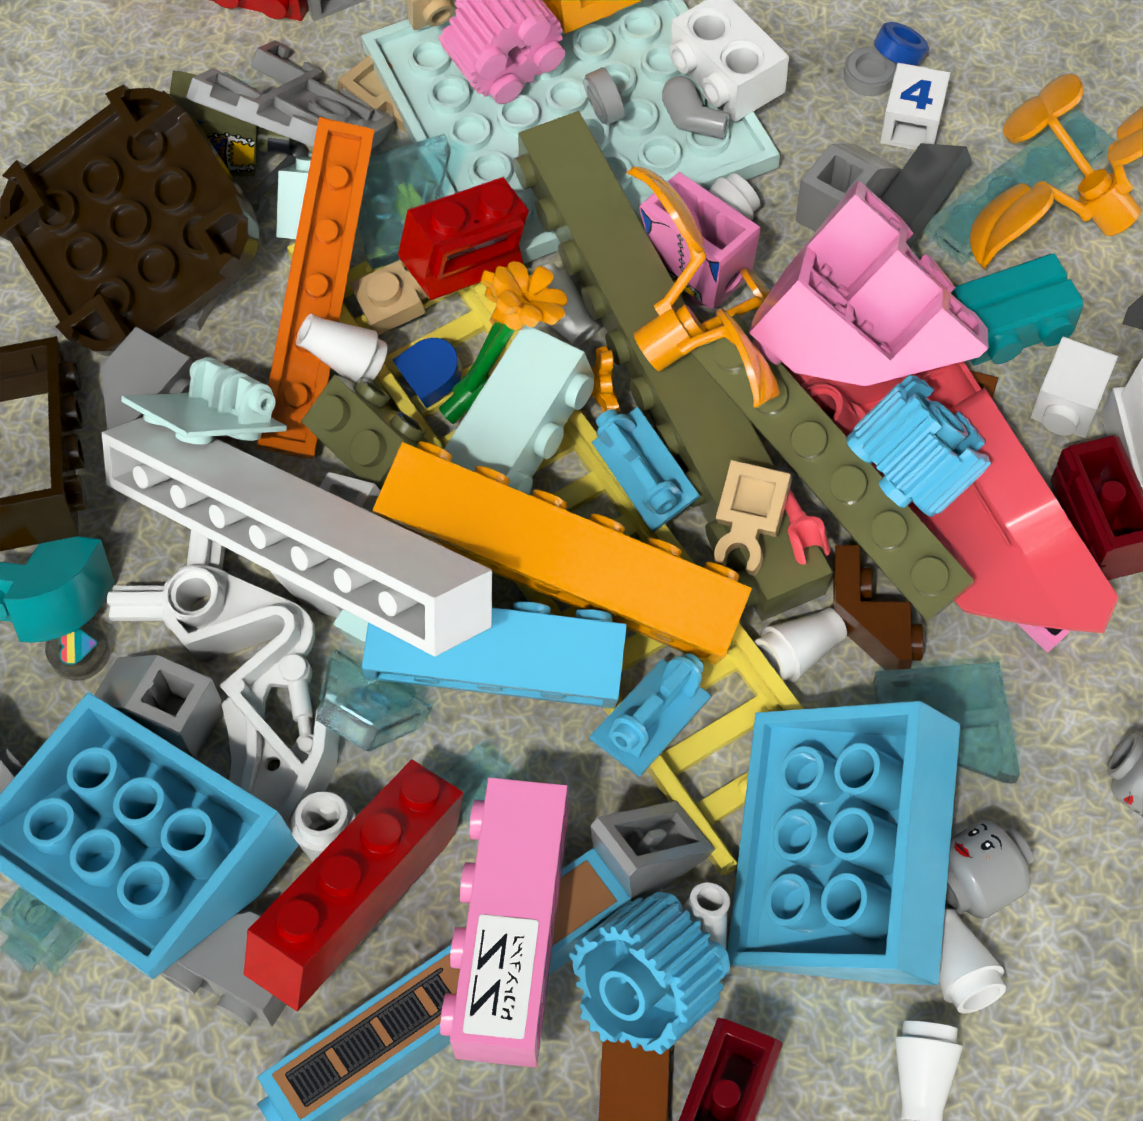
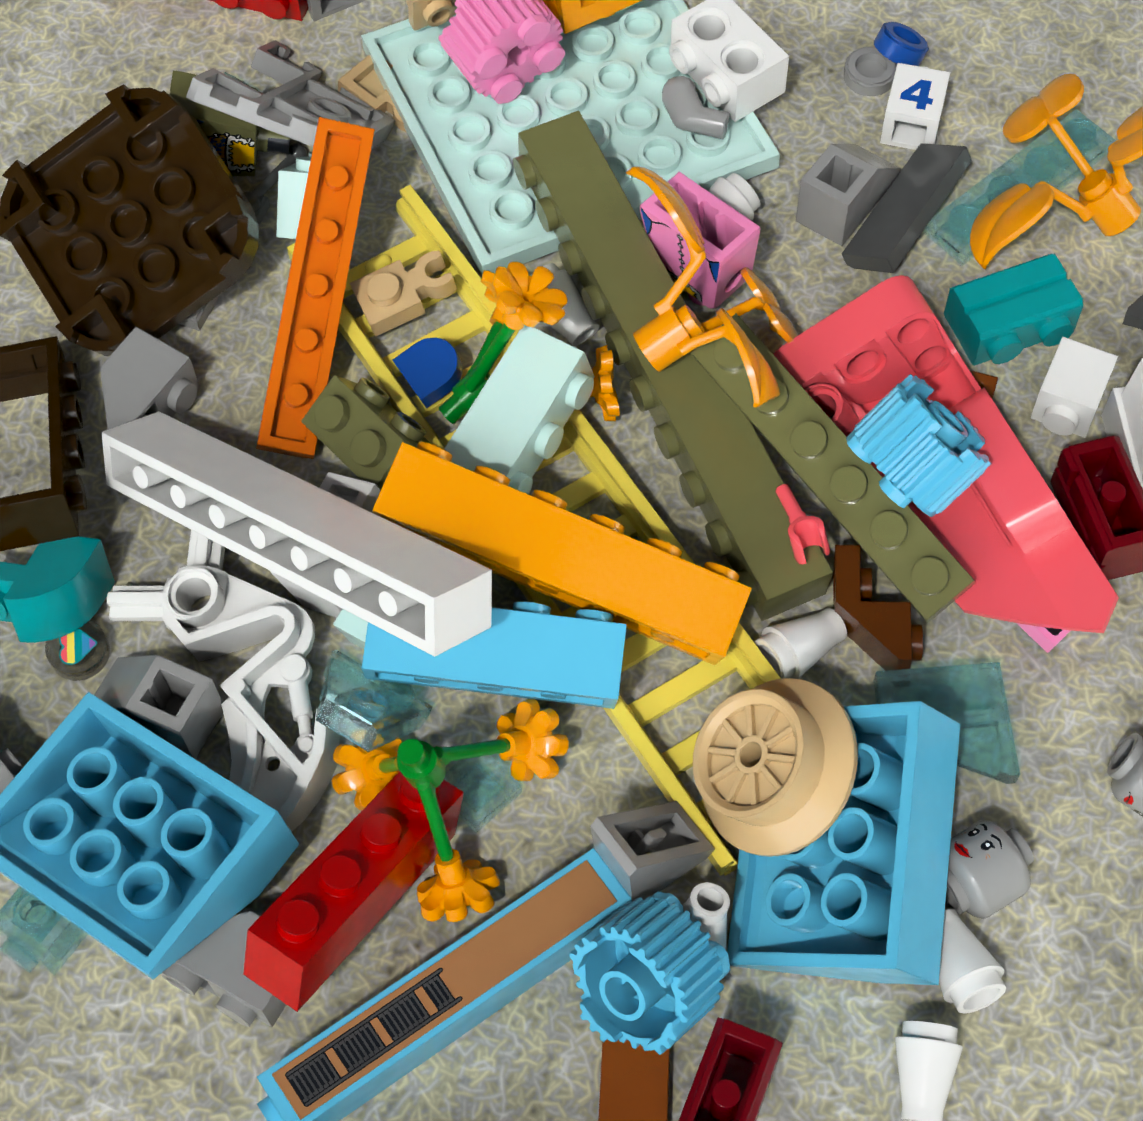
light aqua hinge [121,357,287,444] -> none
white cone [290,792,355,862] -> none
white cone [296,313,388,383] -> none
clear light blue wing [358,134,451,269] -> none
red window [398,177,529,301] -> none
bright pink brick [440,778,569,1068] -> none
light grey tile [583,67,625,125] -> none
medium azure hinge [589,653,712,777] -> none
medium azure hinge [592,406,701,533] -> none
tan plate [714,460,792,576] -> none
bright pink brick [749,180,988,386] -> none
none -> light orange plant [332,699,569,922]
none -> tan piece [693,678,858,857]

